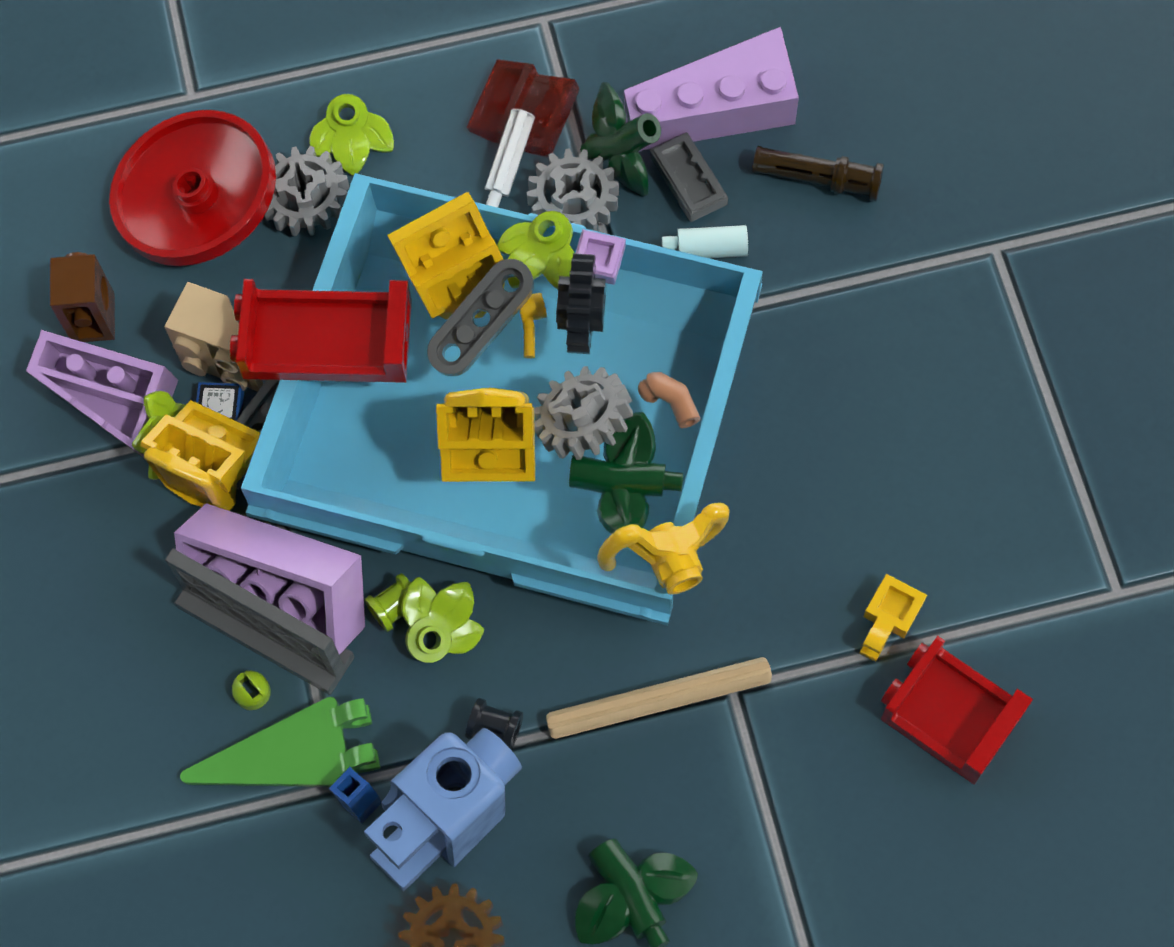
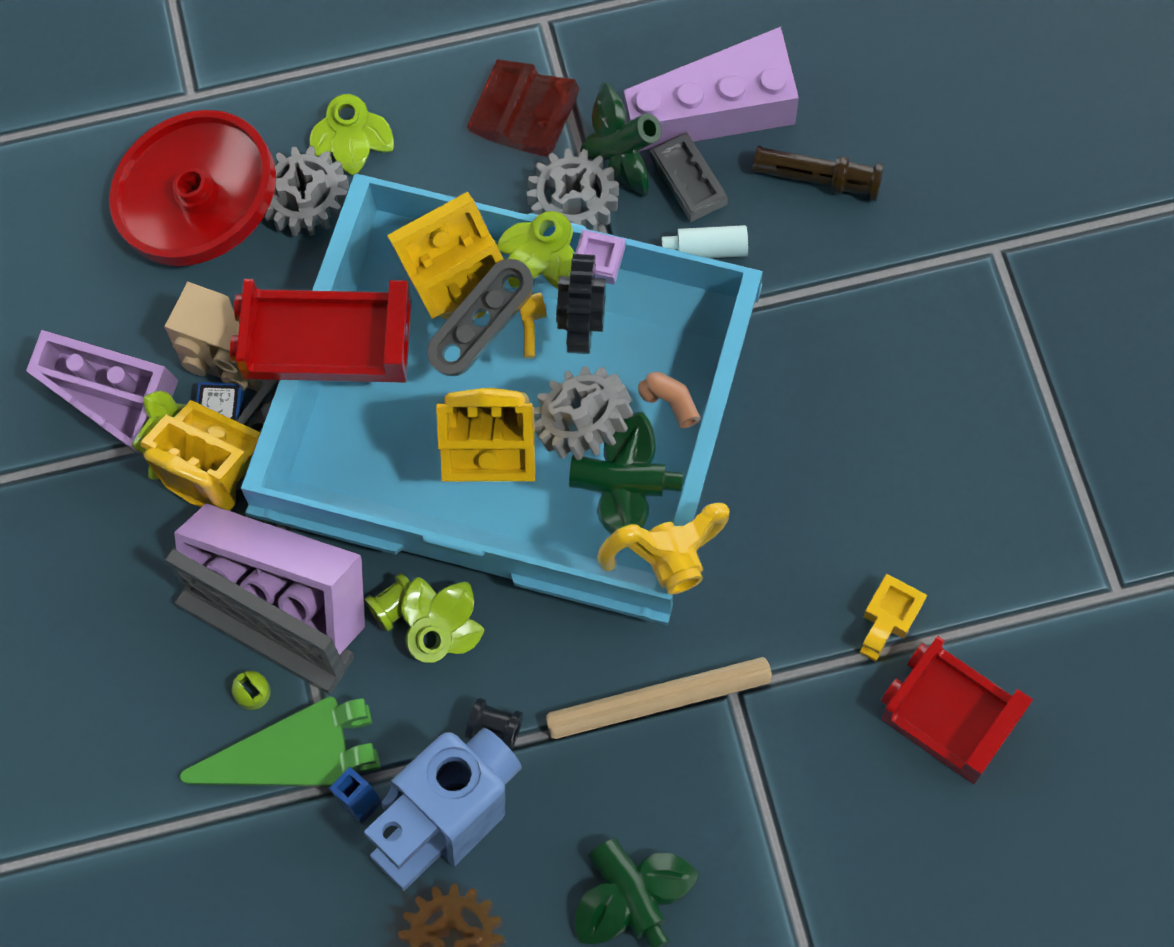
reddish brown brick [50,252,115,342] -> none
white axle [485,109,535,207] -> none

